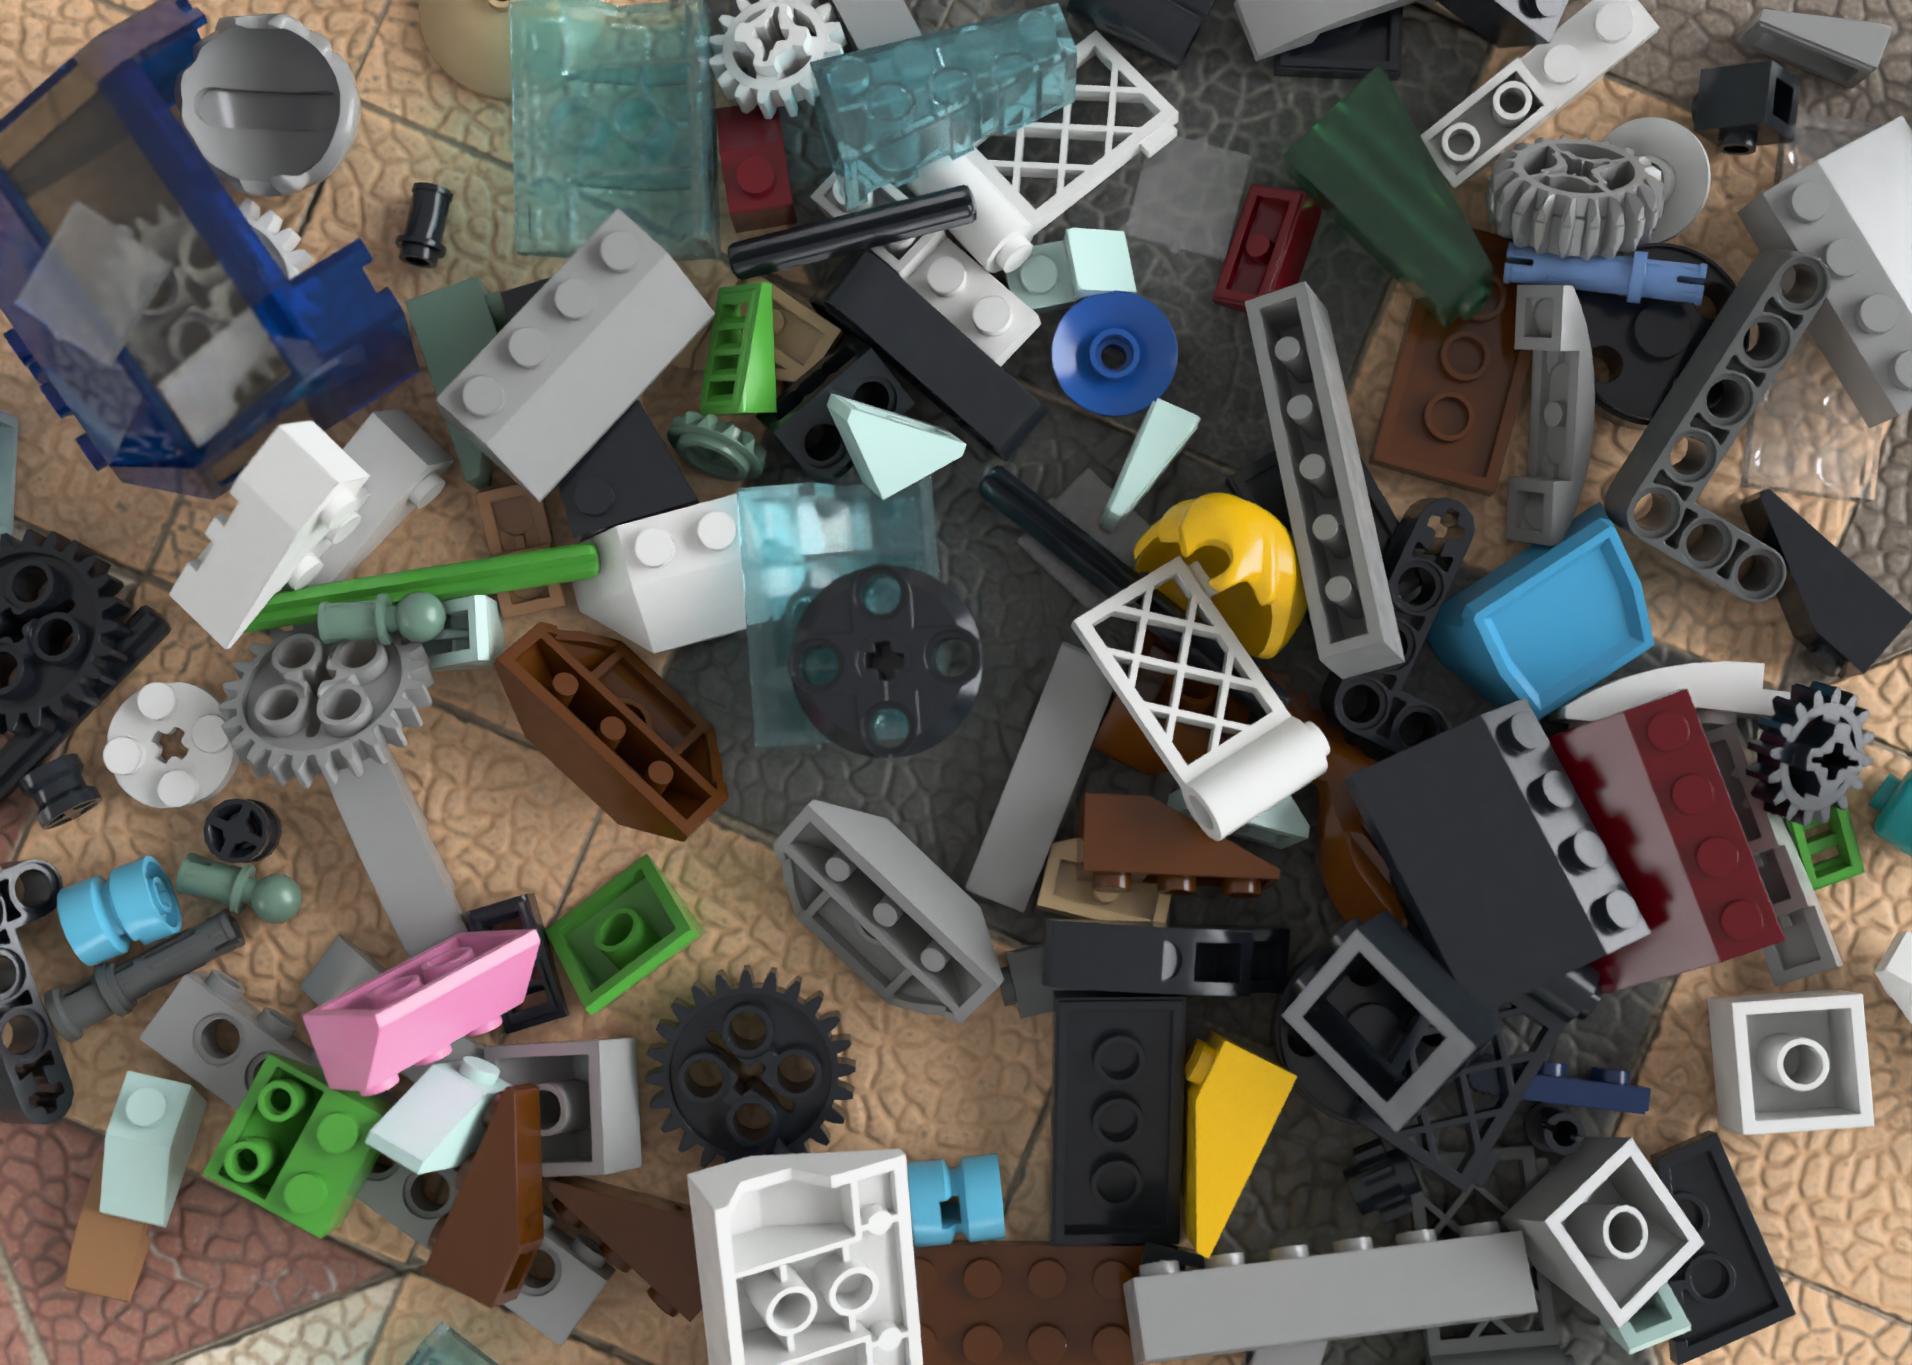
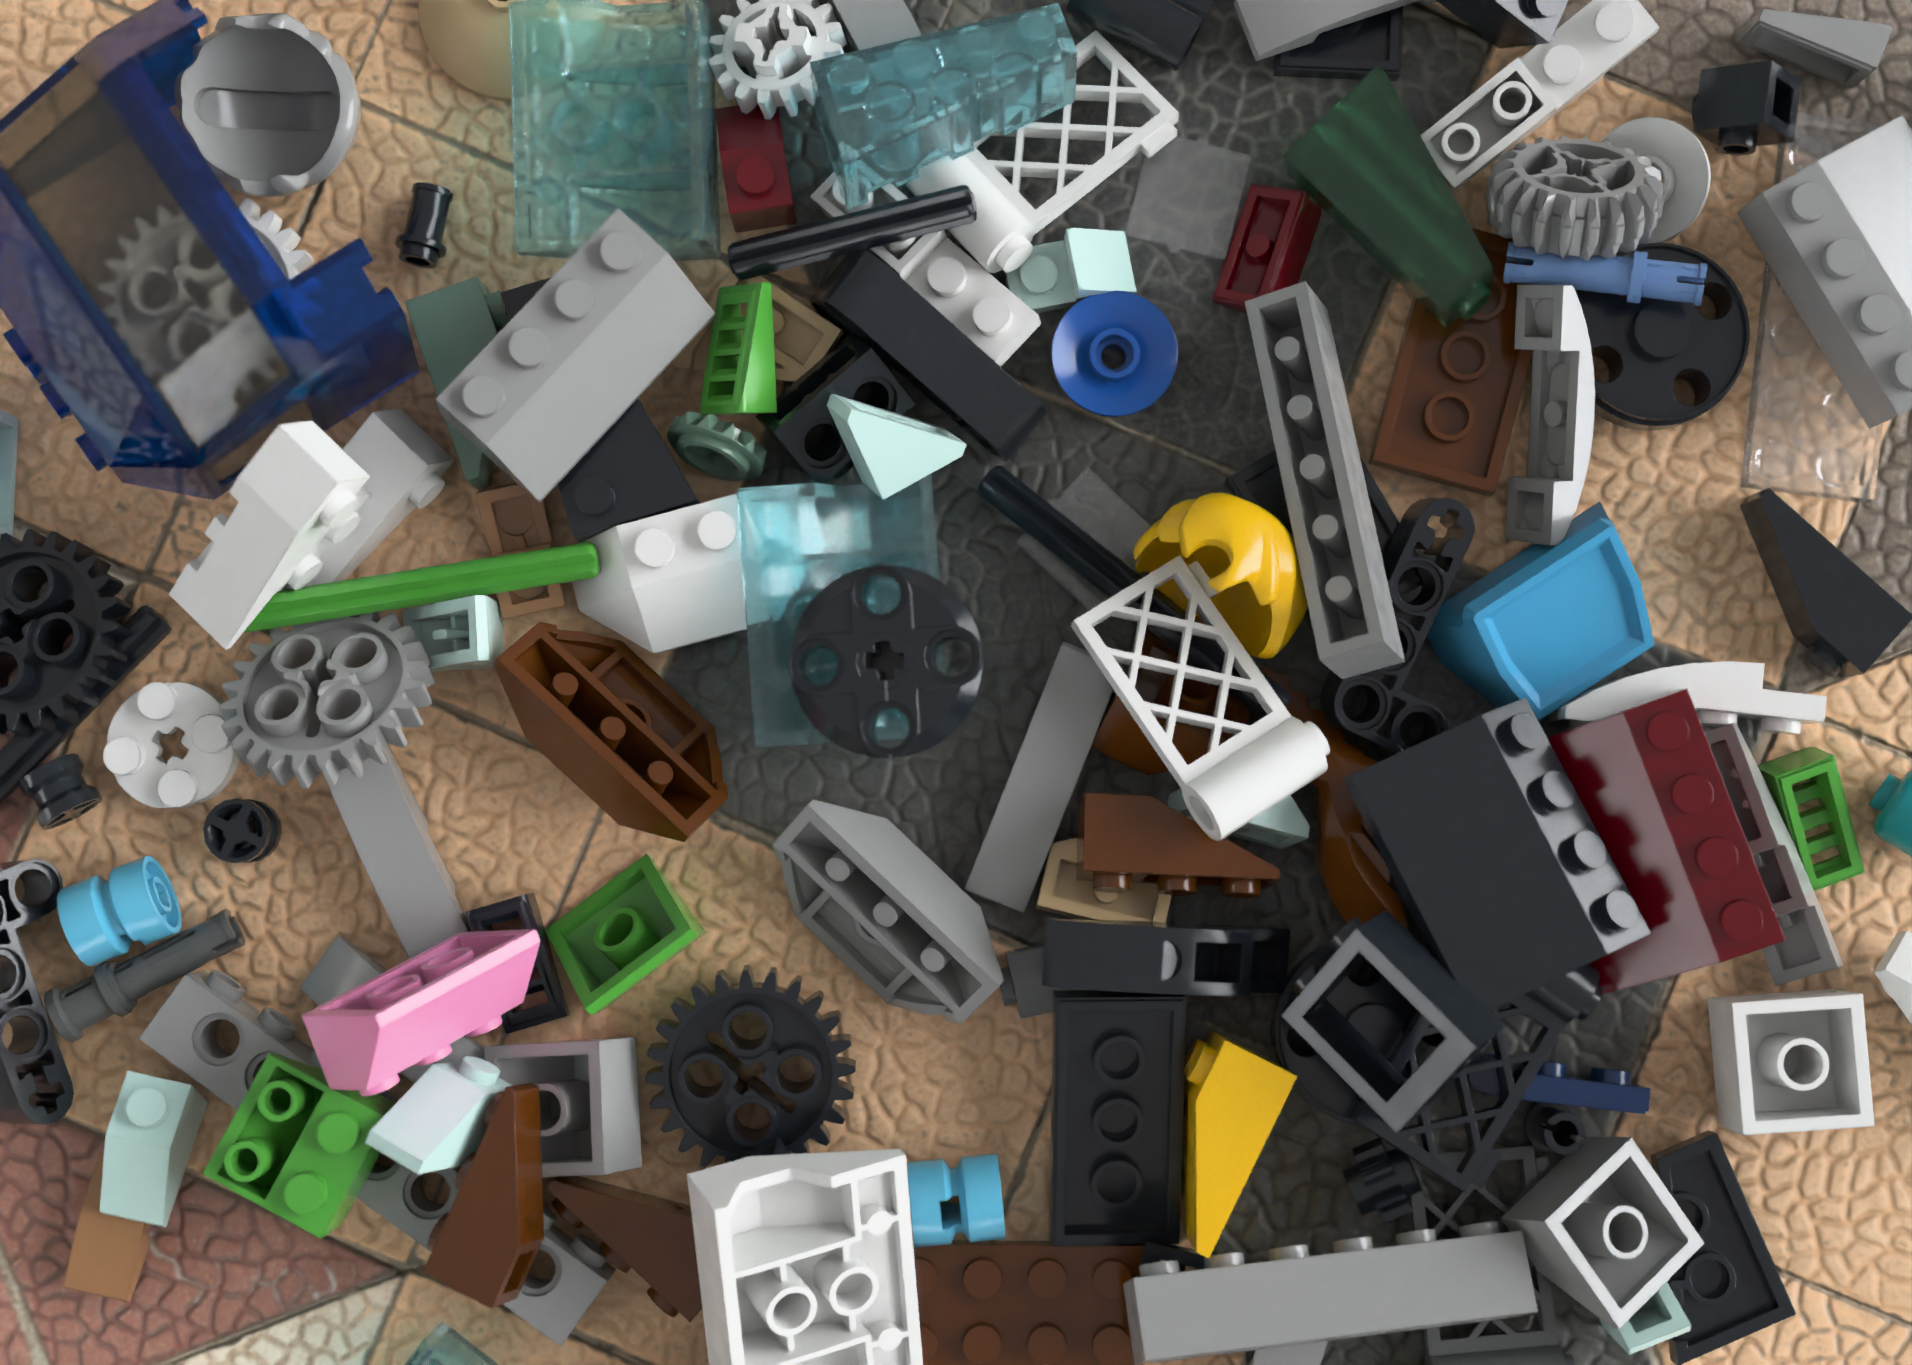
clear piece [15,201,173,367] -> none
sand green pin [176,853,303,924] -> none
sand green pin [317,591,447,645] -> none
light aqua slope [1099,398,1201,533] -> none
dark grey beam [1604,248,1831,603] -> none
black gear [1745,681,1875,826] -> none

